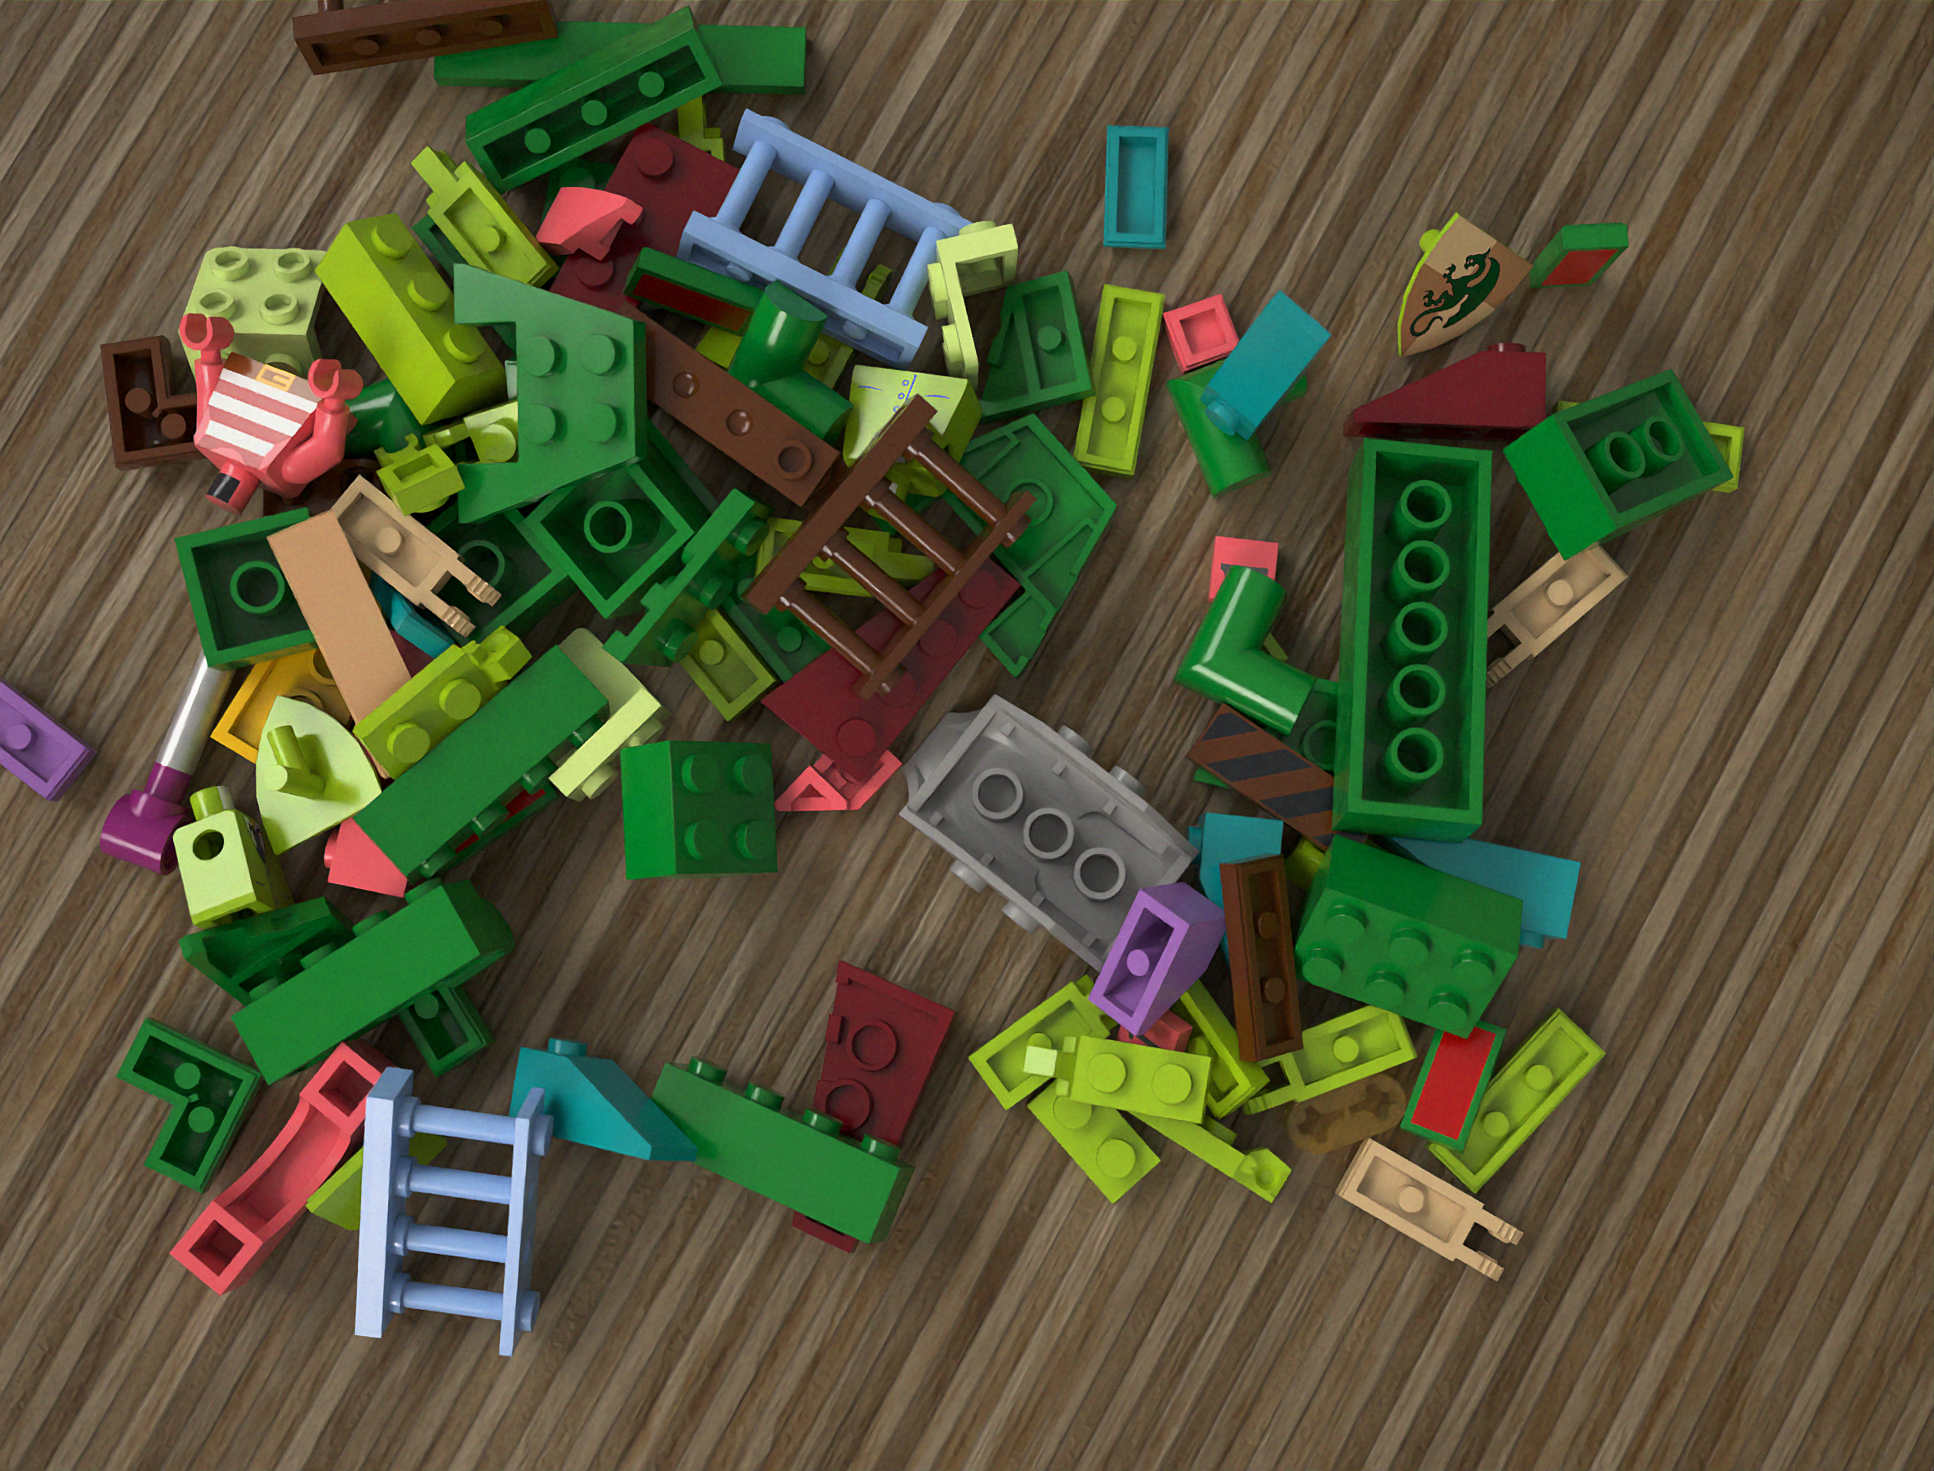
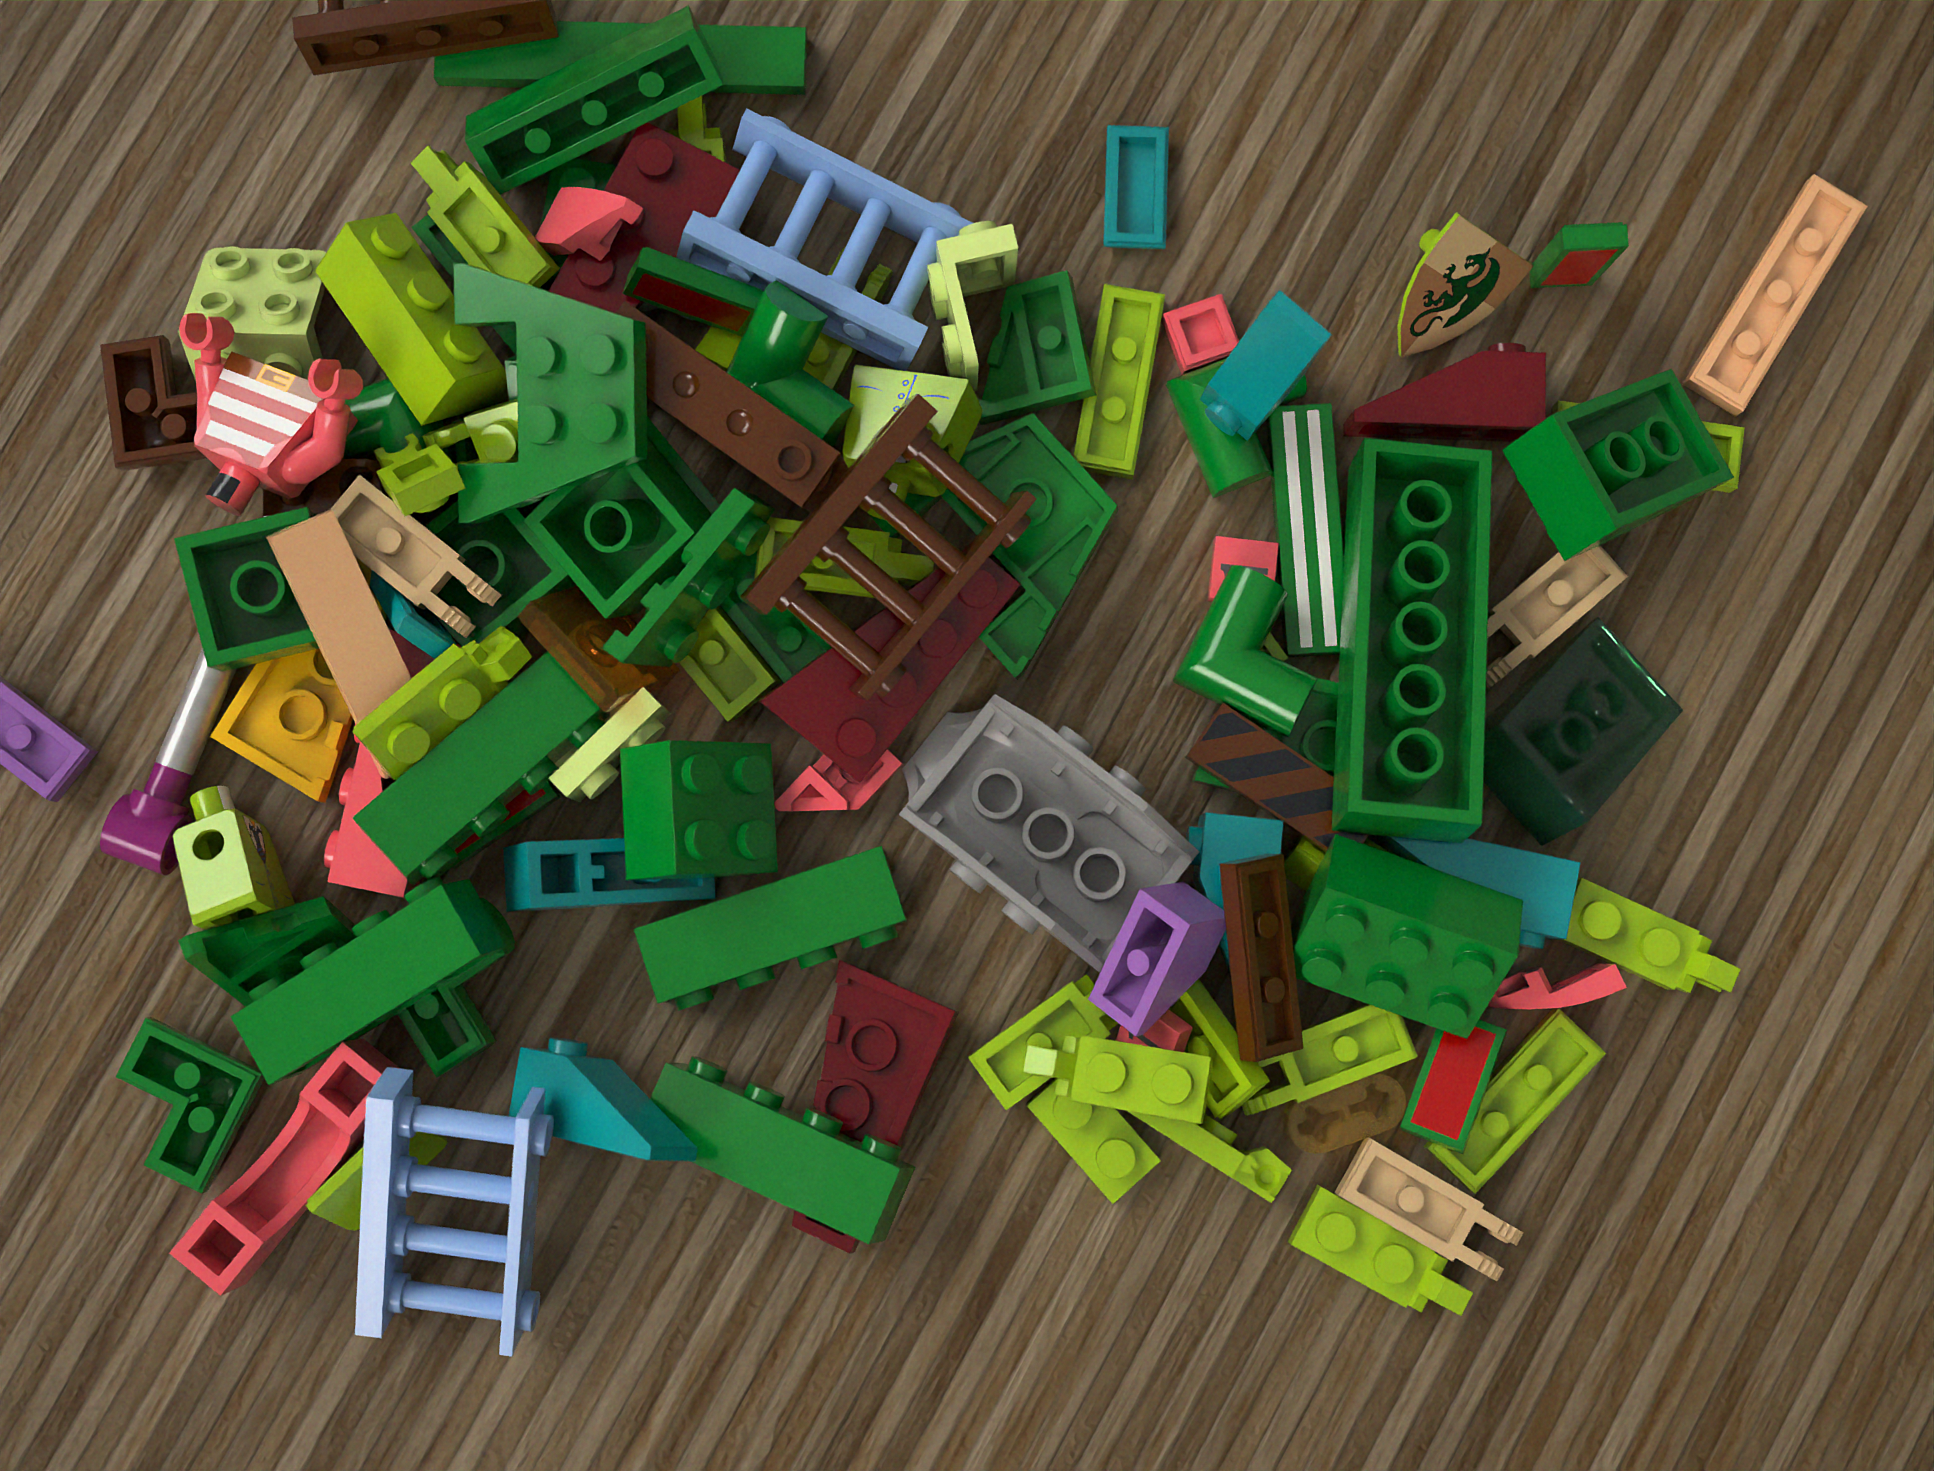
lime shield [256,695,384,856] -> none
none -> teal slope [503,838,715,912]
none -> clear orange tile [518,586,680,712]
none -> green brick [634,846,907,1011]
none -> green tile [1267,403,1344,657]
none -> lime hinge [1288,1185,1473,1316]
none -> clear green slope [1483,617,1683,846]
none -> coral slope [1488,963,1627,1009]
none -> lime hinge [1557,878,1741,994]
none -> light nougat tile [1682,174,1868,417]

